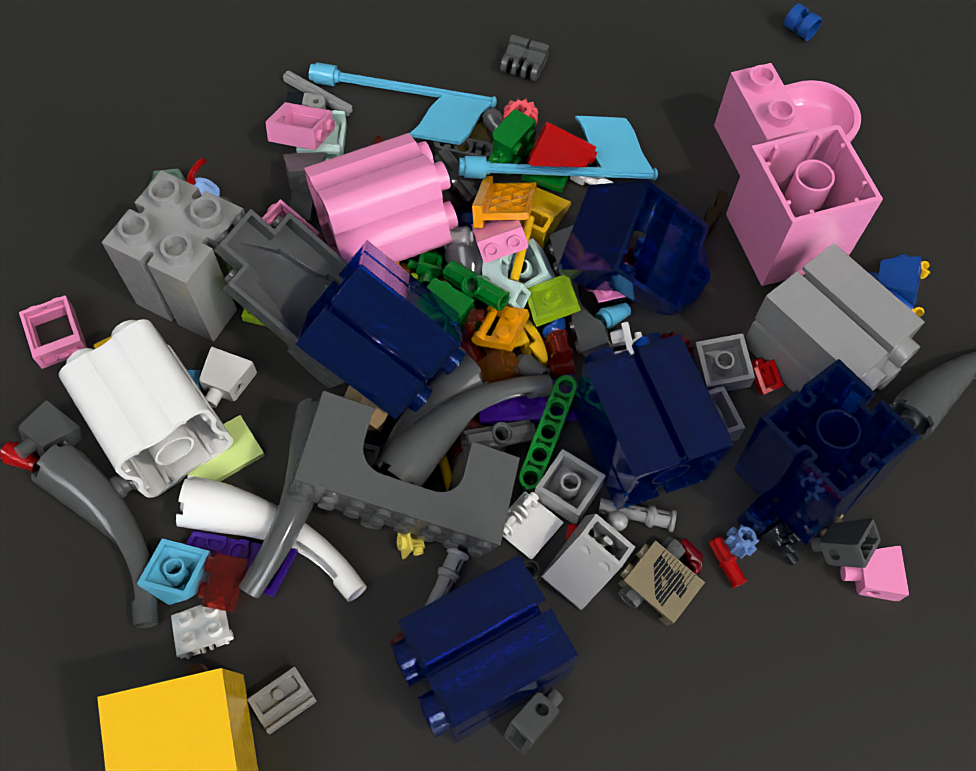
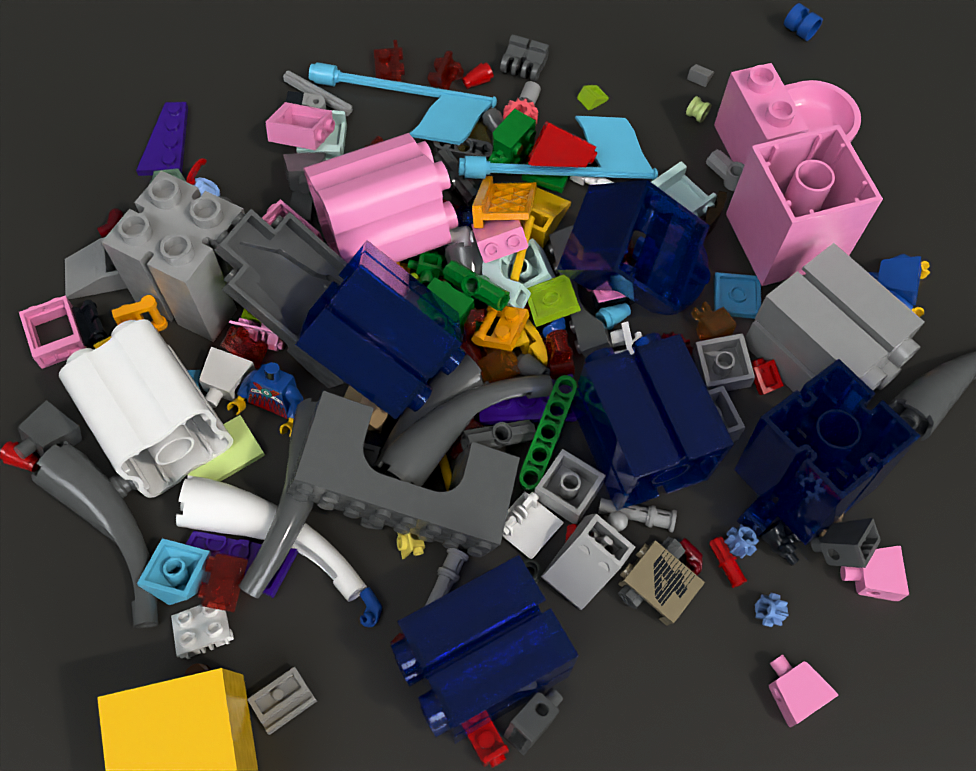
none -> light grey slope [65,237,127,300]
none -> black hinge [71,300,107,347]
none -> dark red arm [97,208,124,238]
none -> light orange plate [112,295,168,332]
none -> dark purple wing [136,102,188,176]
none -> clear red hips [220,326,269,369]
none -> blue torso [227,362,303,437]
none -> bright pink hinge [229,318,285,352]
none -> blue arm [359,587,382,627]
none -> clear red bracket [374,40,405,82]
none -> clear red hips [428,51,464,90]
none -> red cone [462,62,494,89]
none -> red bracket [468,721,509,768]
none -> light grey piece [519,81,541,105]
none -> lime slope [577,85,609,110]
none -> light aqua panel [646,161,717,230]
none -> yellowish green wheel [686,96,711,123]
none -> light grey slope [687,64,714,87]
none -> clear orange brick [691,302,737,341]
none -> light grey piece [706,149,744,191]
none -> dark azure tile [714,272,761,319]
none -> medium blue gear [755,593,789,627]
none -> bright pink torso [769,655,838,727]

